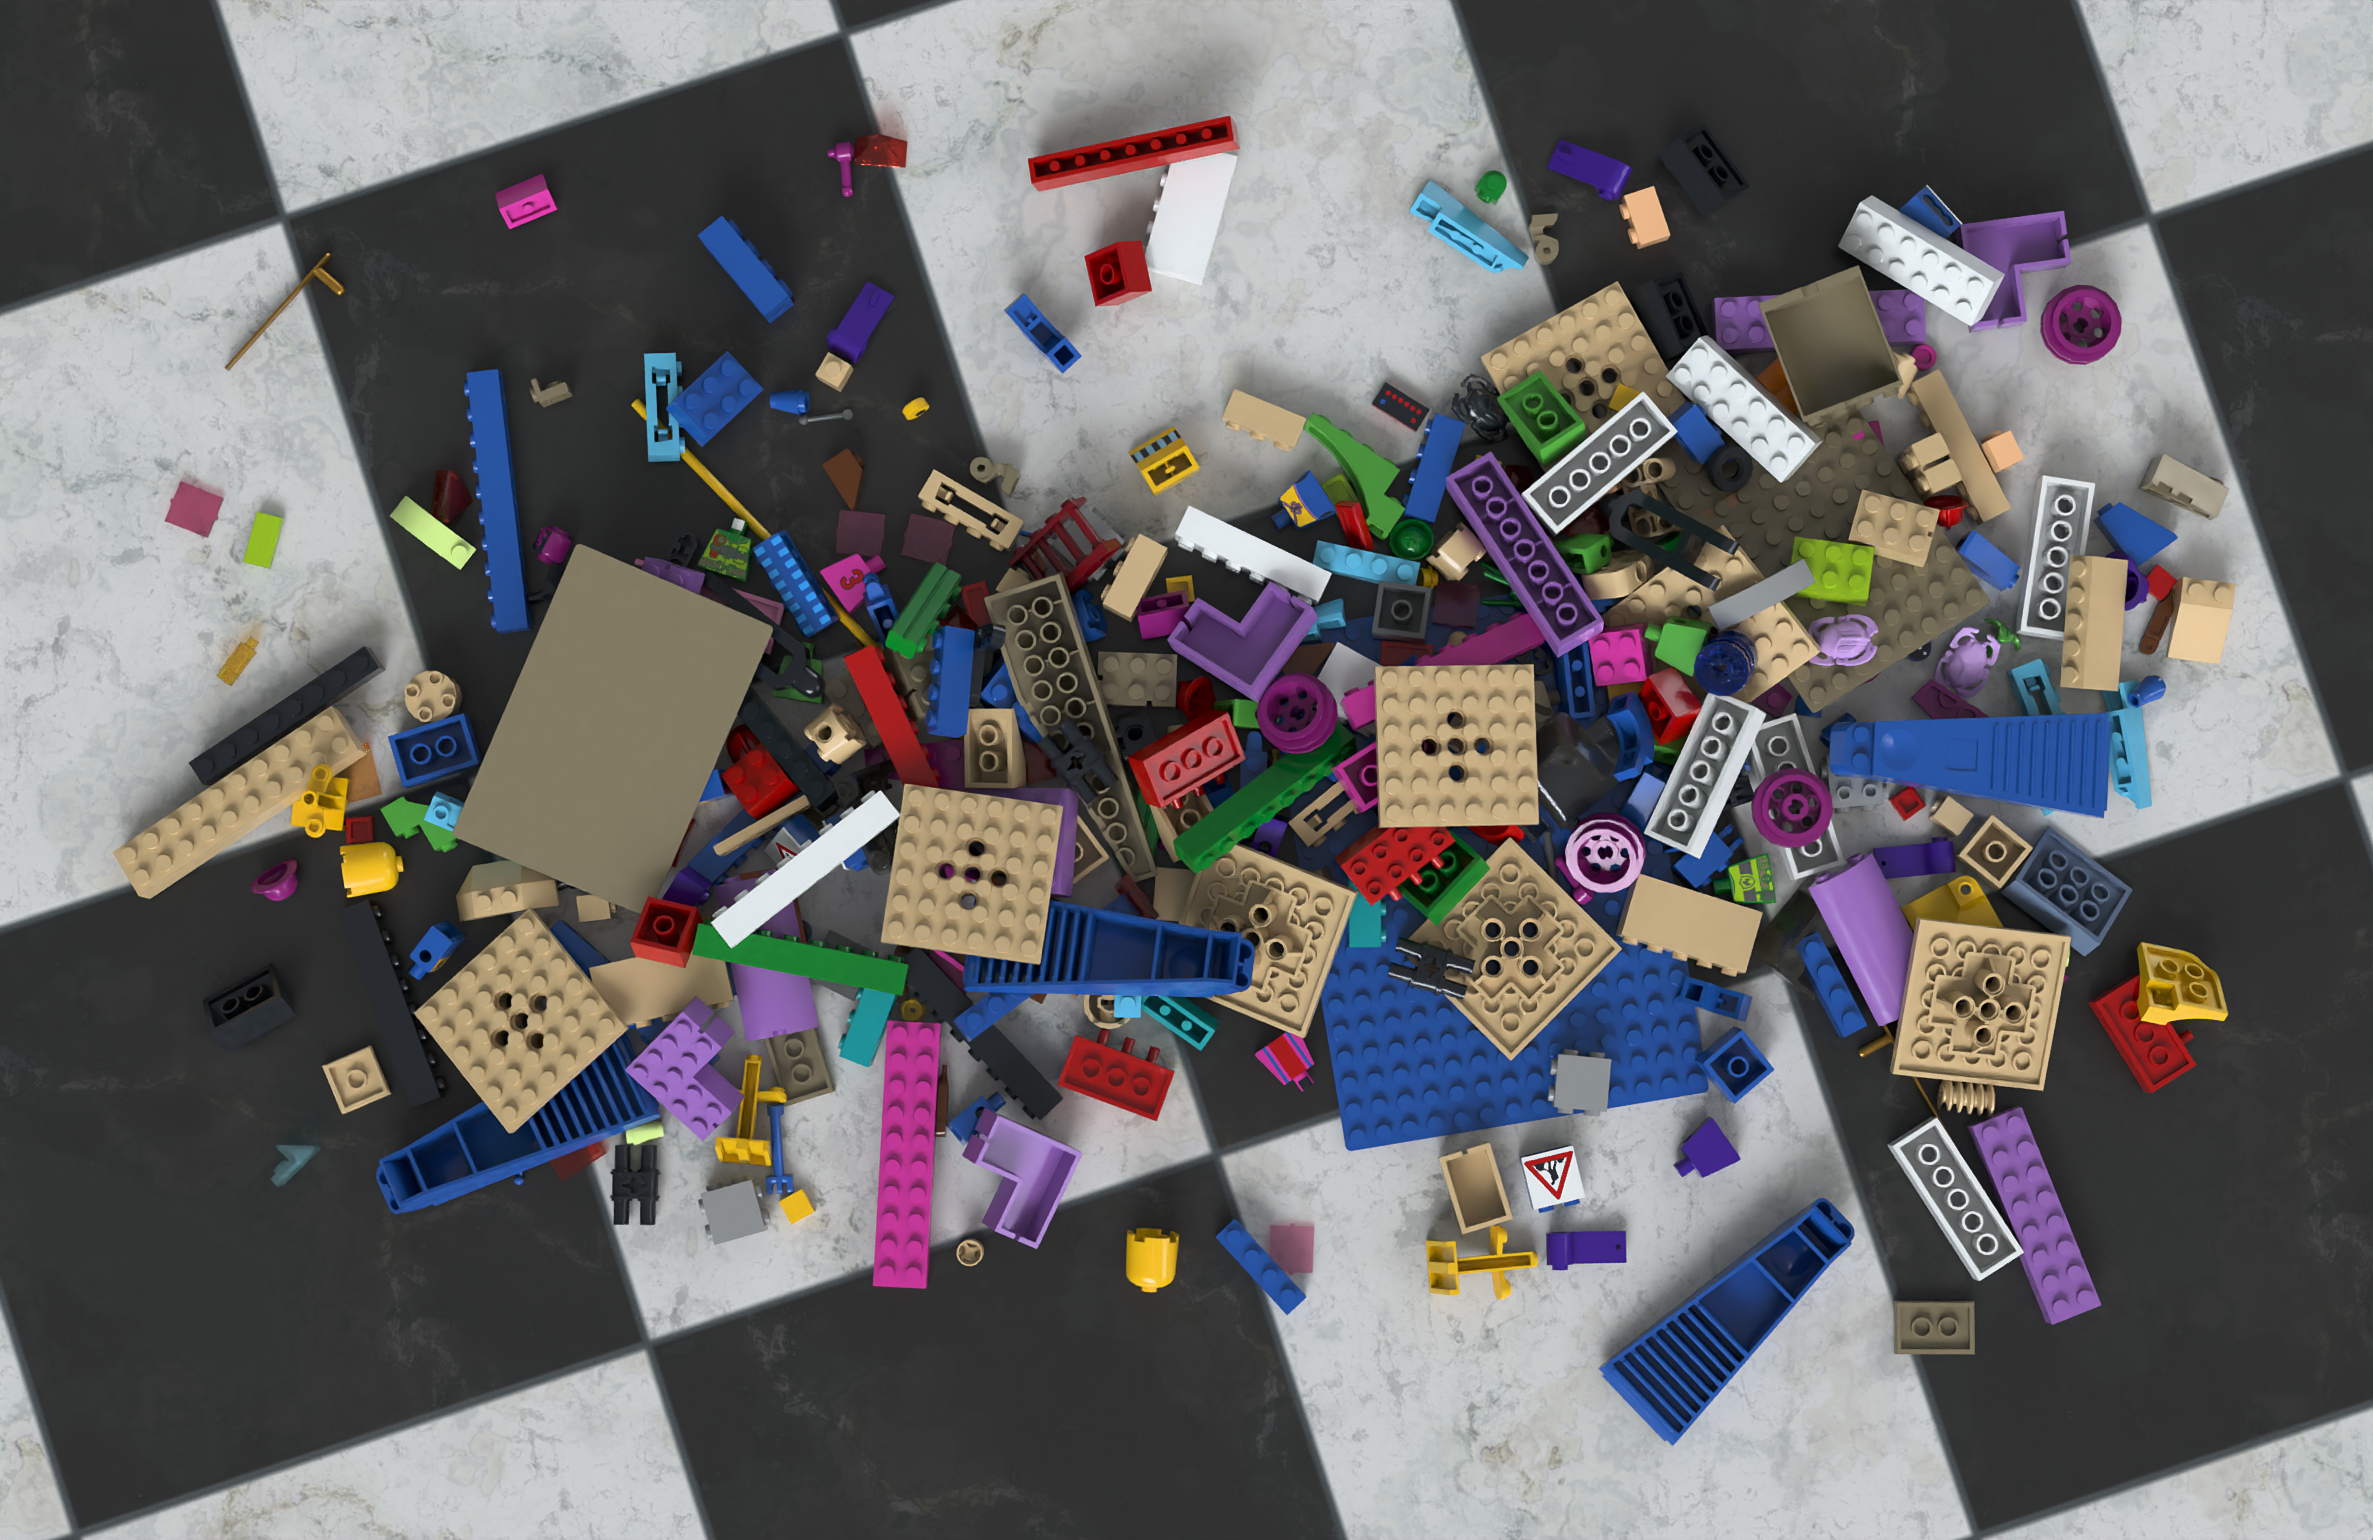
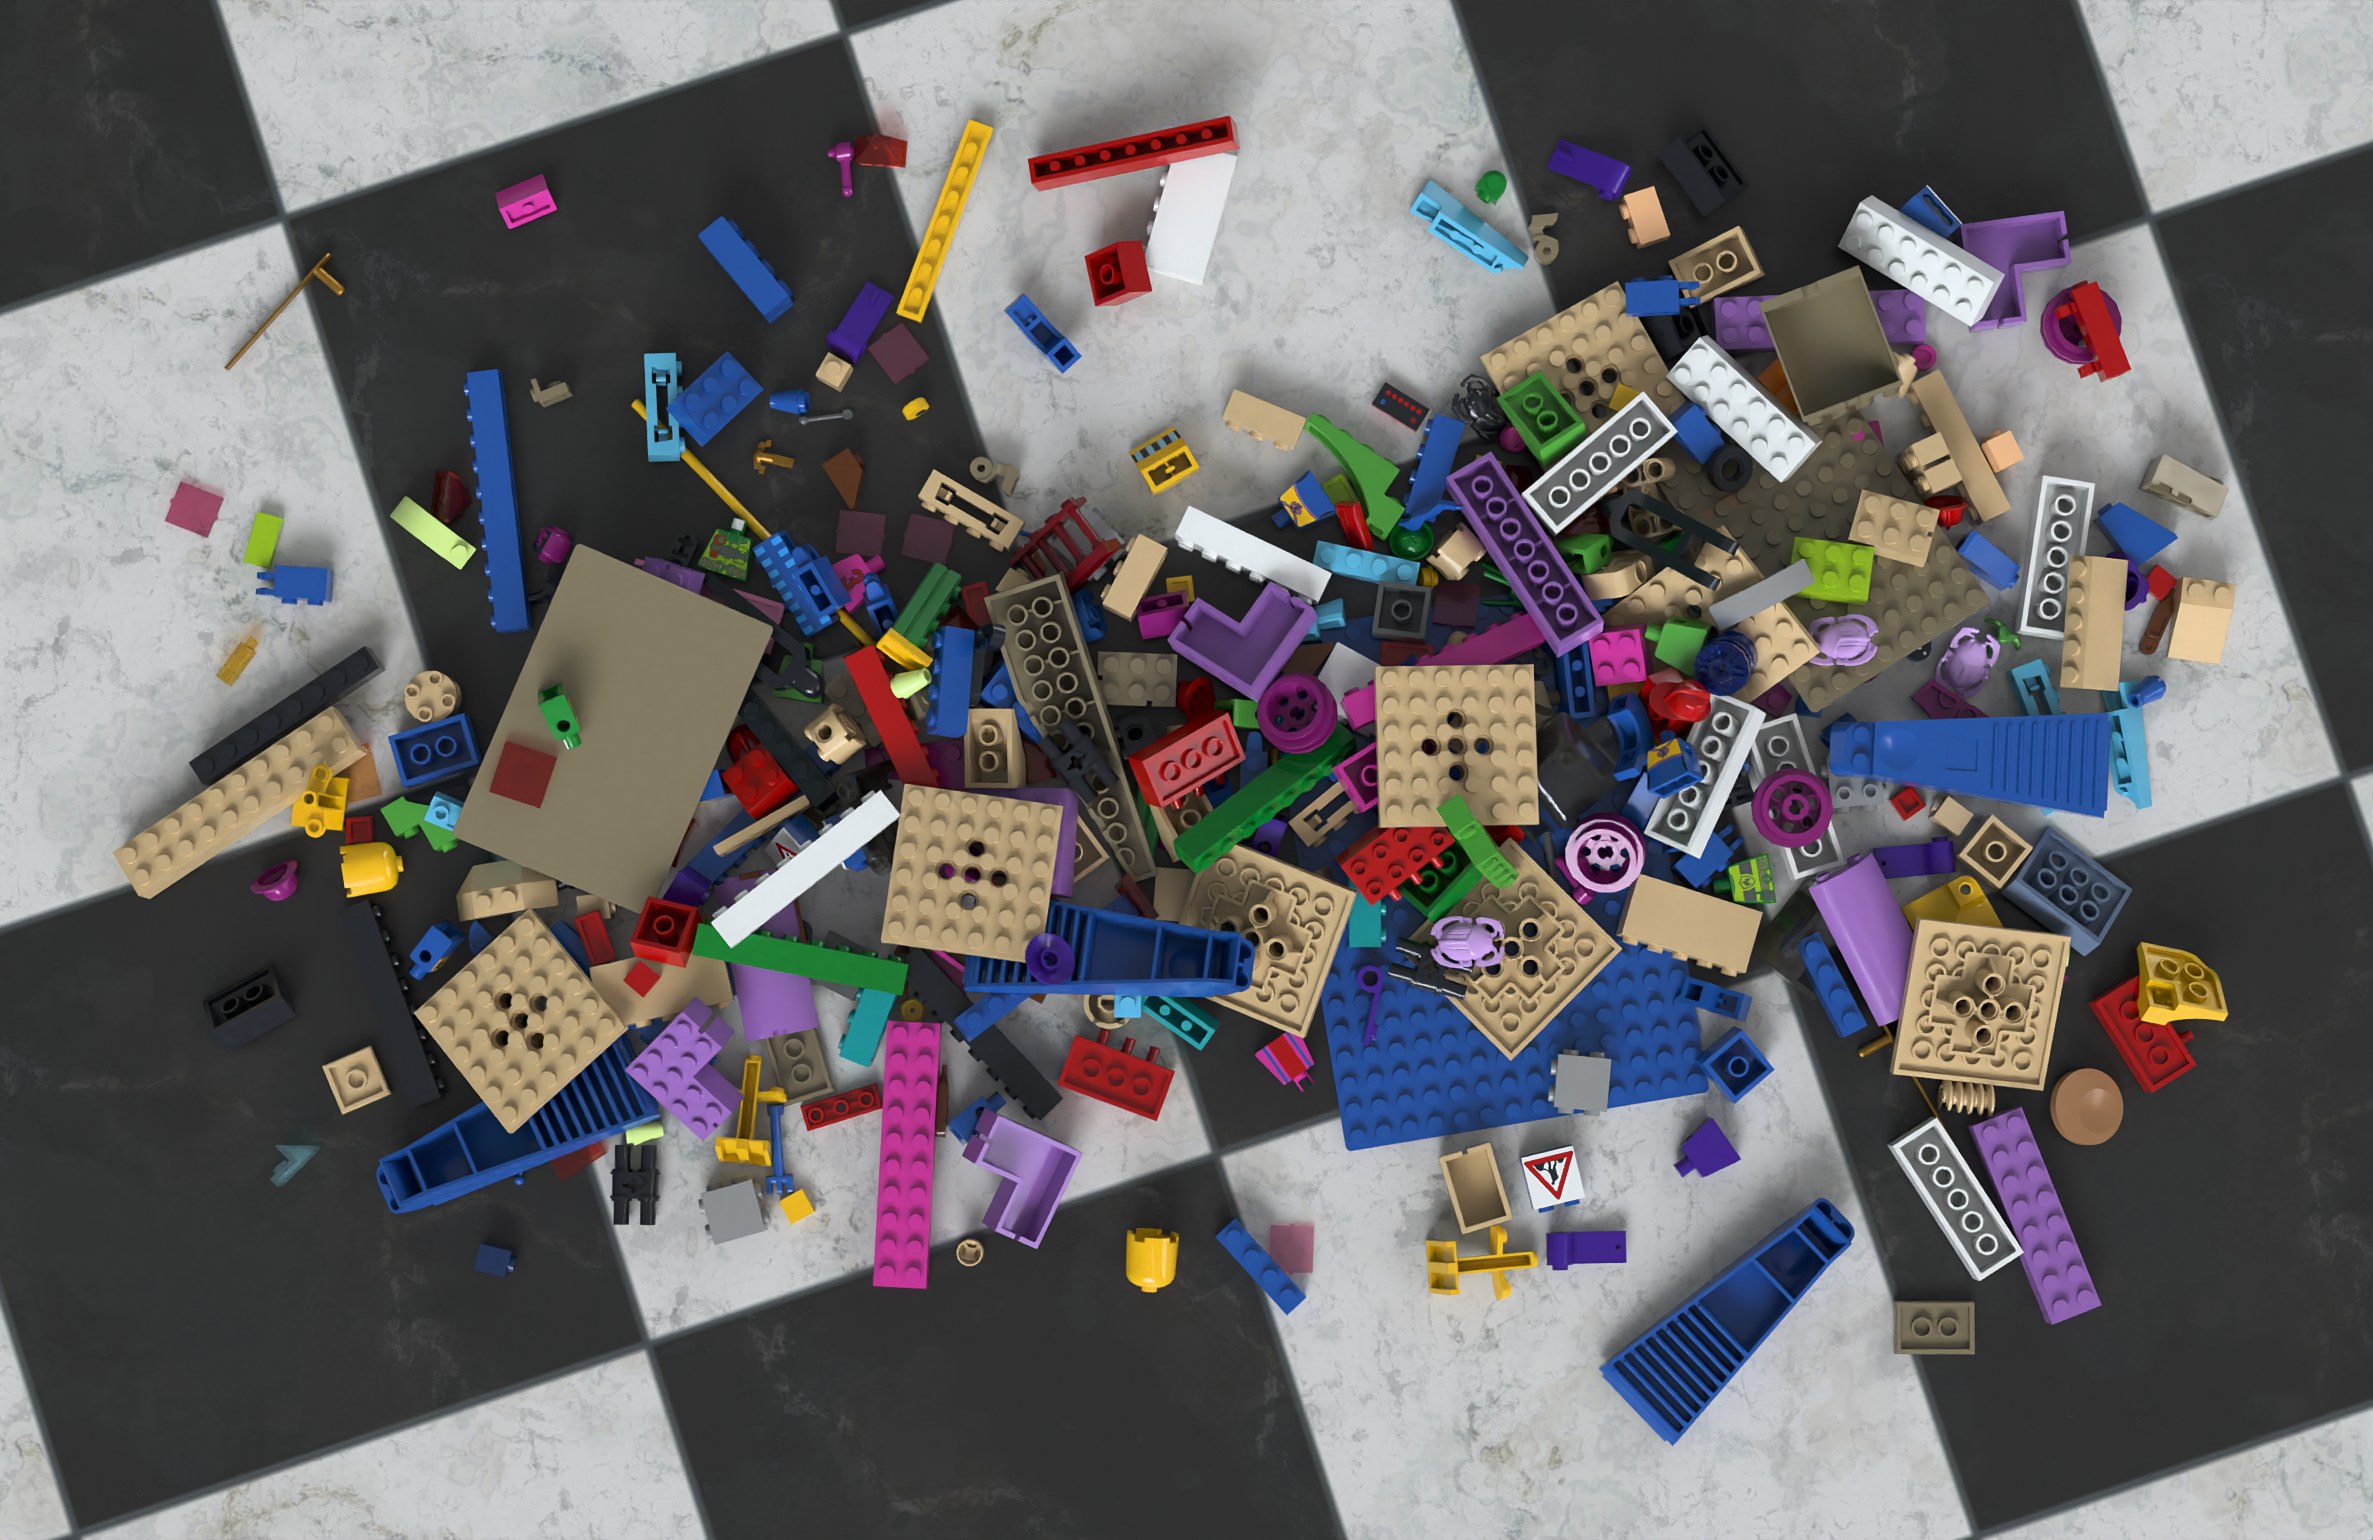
none -> blue hinge [256,565,333,606]
none -> blue tile [469,920,496,957]
none -> dark blue brick [474,1242,517,1277]
none -> clear red tile [489,741,557,808]
none -> green torso [537,682,582,749]
none -> red tile [574,909,618,967]
none -> red tile [623,960,661,998]
none -> pearl gold piece [752,439,794,475]
none -> blue hinge [791,544,853,619]
none -> red tile [800,1083,883,1131]
none -> clear pink piece [868,323,929,385]
none -> yellow tile [876,628,933,671]
none -> yellowish green cone [890,668,932,698]
none -> yellow plate [896,119,994,323]
none -> dark purple dish [1025,933,1075,985]
none -> dark purple door [1355,963,1383,1046]
none -> blue hair [1398,499,1462,531]
none -> lavender shield [1430,916,1505,968]
none -> bright green arch [1436,794,1520,889]
none -> dark pink tile [1500,425,1526,452]
none -> blue hinge [1625,276,1700,317]
none -> blue torso [1647,730,1704,799]
none -> red piece [1649,680,1711,722]
none -> tan slope [1668,226,1765,308]
none -> medium nougat piece [2050,1068,2123,1145]
none -> red brick [2054,280,2131,383]

